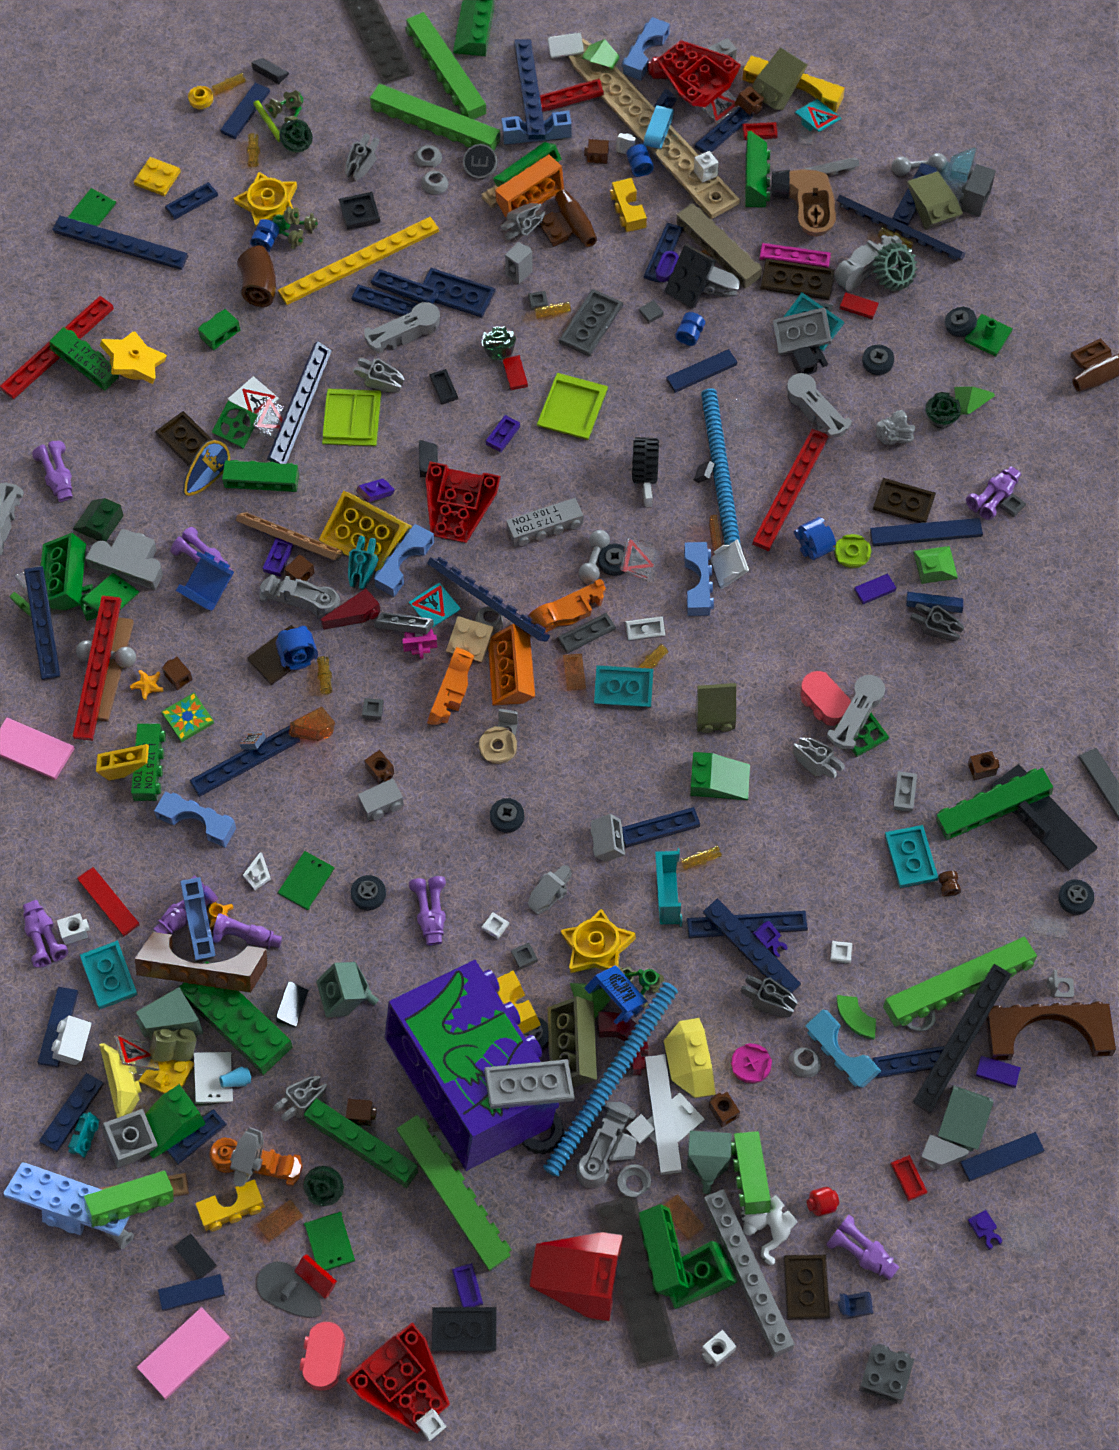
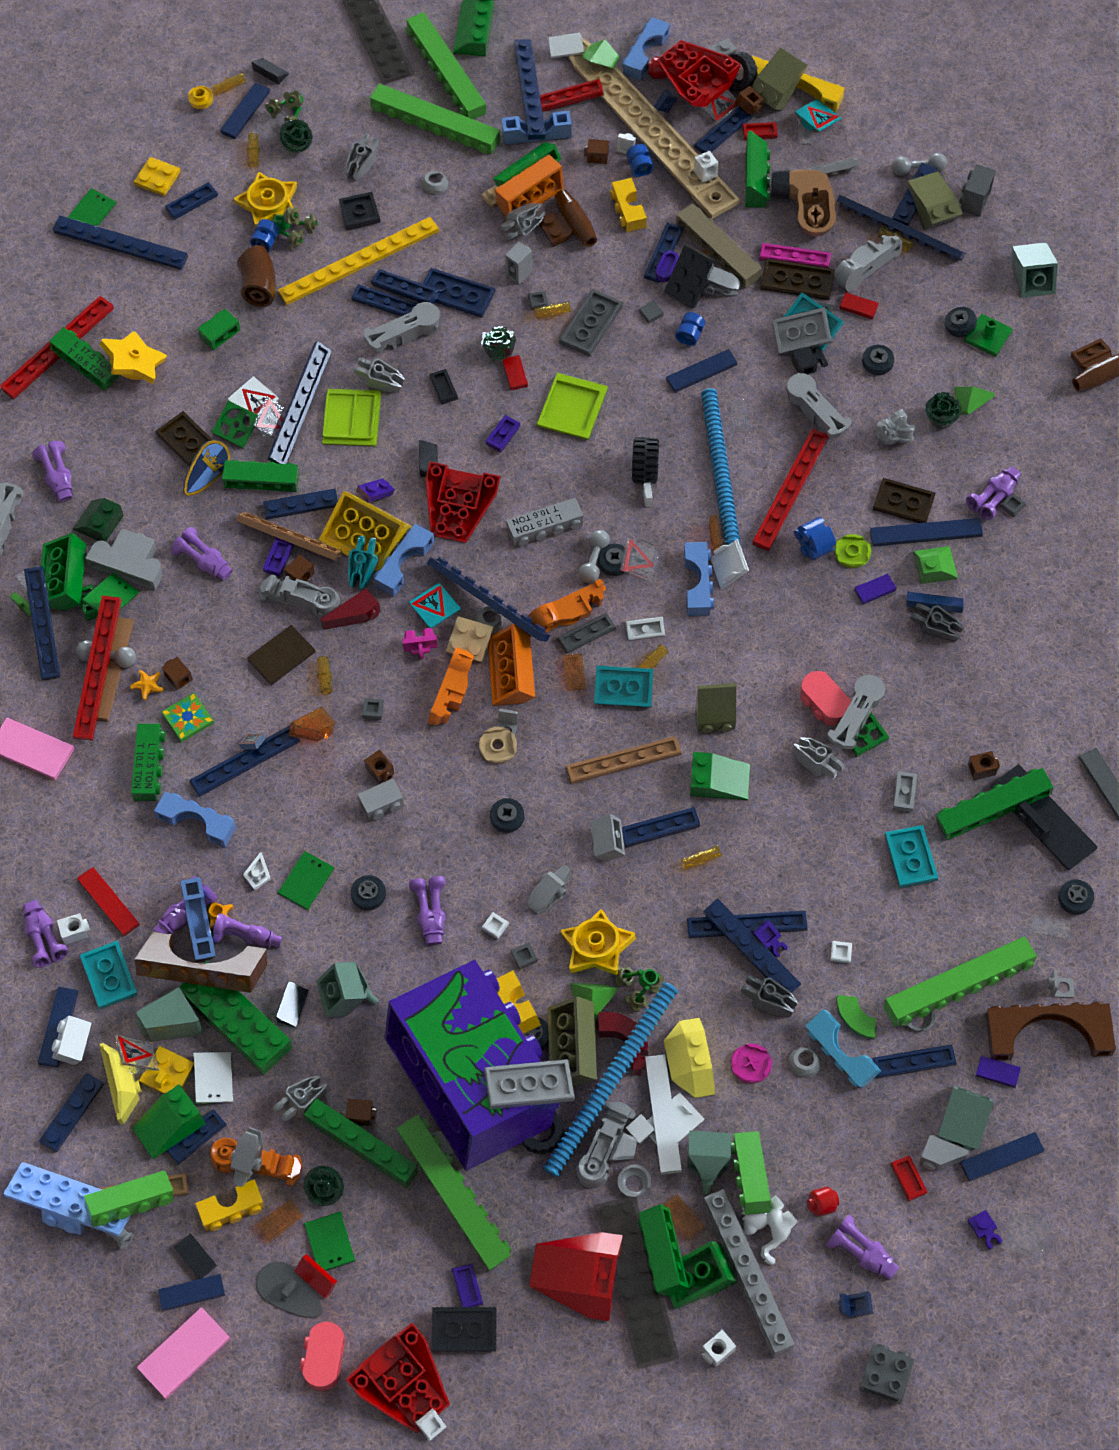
teal hinge [68,1112,100,1158] -> none
yellow slope [96,744,149,781] -> none
light grey slope [103,1109,158,1168] -> none
olive brick [149,1029,197,1062] -> none
blue panel [176,551,234,610] -> none
medium azure cone [219,1066,251,1088] -> none
lime bar [253,100,284,142] -> none
blue brick [275,626,318,670] -> none
dark grey tile [374,612,434,635] -> none
light grey piece [414,145,442,167] -> none
black tile [463,144,498,179] -> none
blue panel [584,965,647,1024] -> none
medium azure beam [644,105,674,149] -> none
teal piece [655,848,682,927] -> none
black tile [693,460,714,483] -> none
reddish brown brick [709,1092,740,1127] -> none
dark brown tile [783,1254,830,1320] -> none
sand green gear [872,243,918,291] -> none
black plate [912,964,1012,1113] -> none
reddish brown wheel [938,871,961,897] -> none
clear light blue slope [944,147,976,184] -> none
none -> dark blue plate [263,488,338,520]
none -> medium nougat tile [565,736,682,784]
none -> black tyre [728,52,758,91]
none -> sand green slope [1011,242,1058,298]

